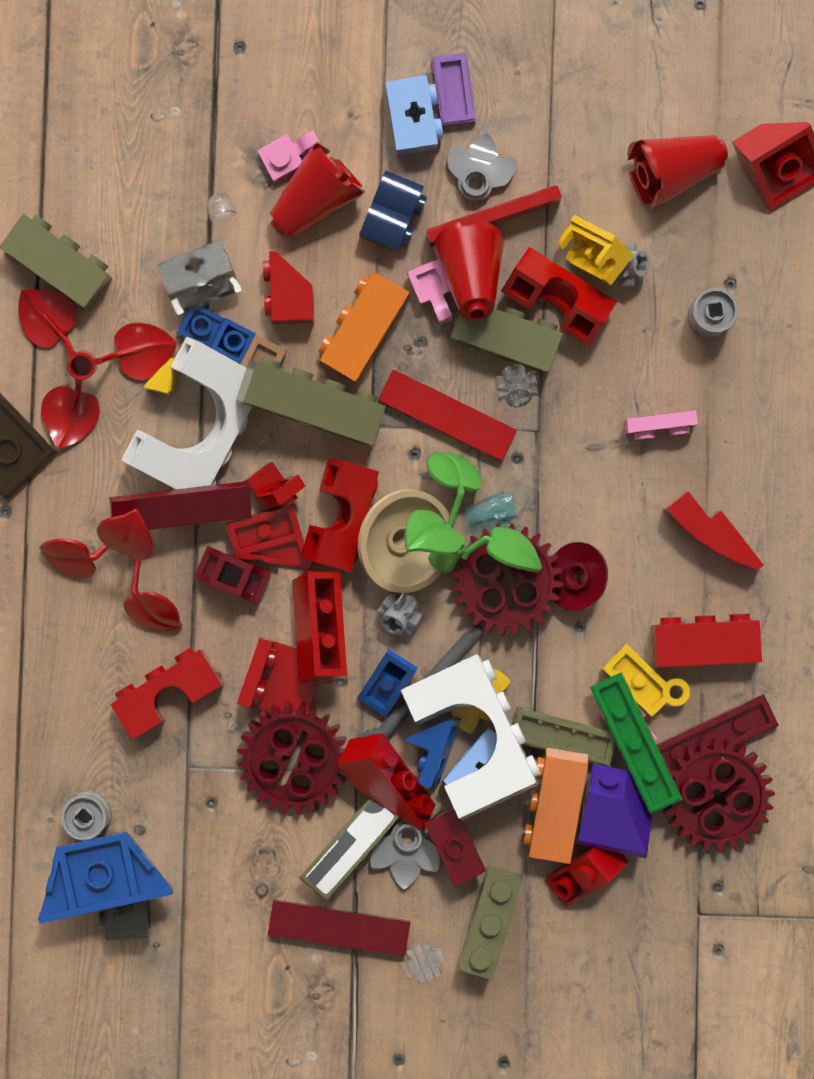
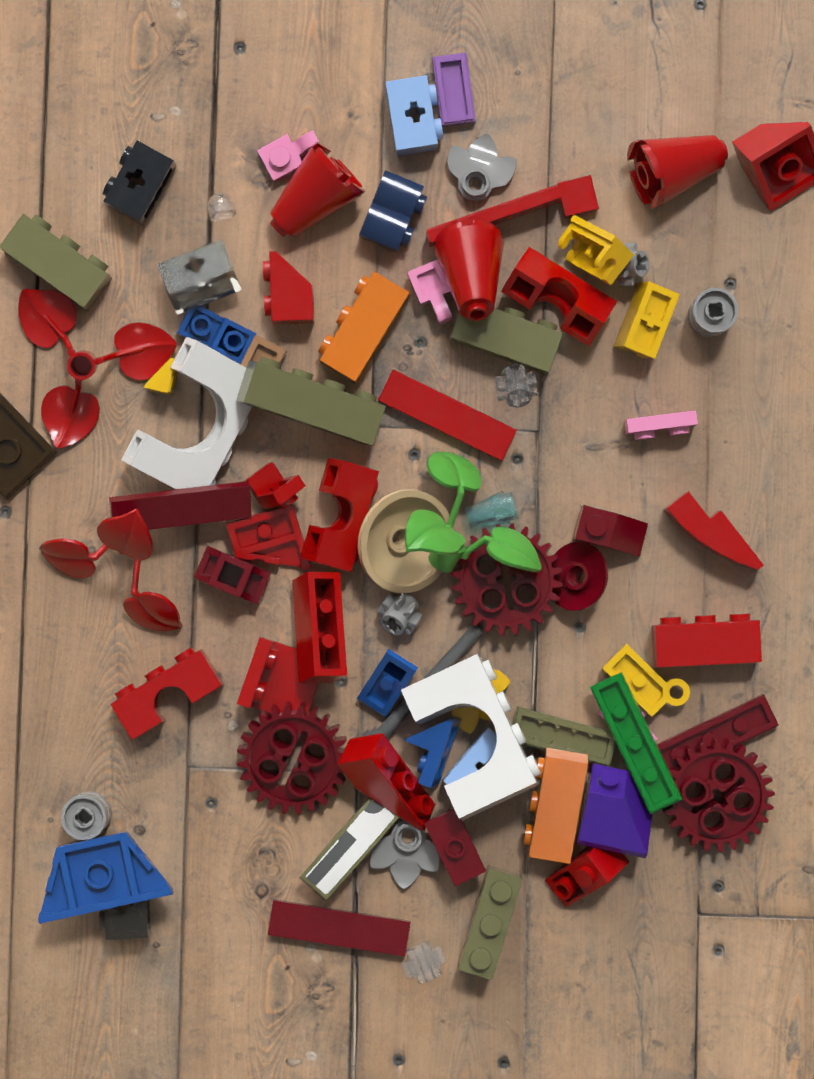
none -> black brick [102,140,176,226]
none -> red tile [557,175,599,218]
none -> dark red slope [573,505,648,557]
none -> yellow hinge [613,281,680,359]

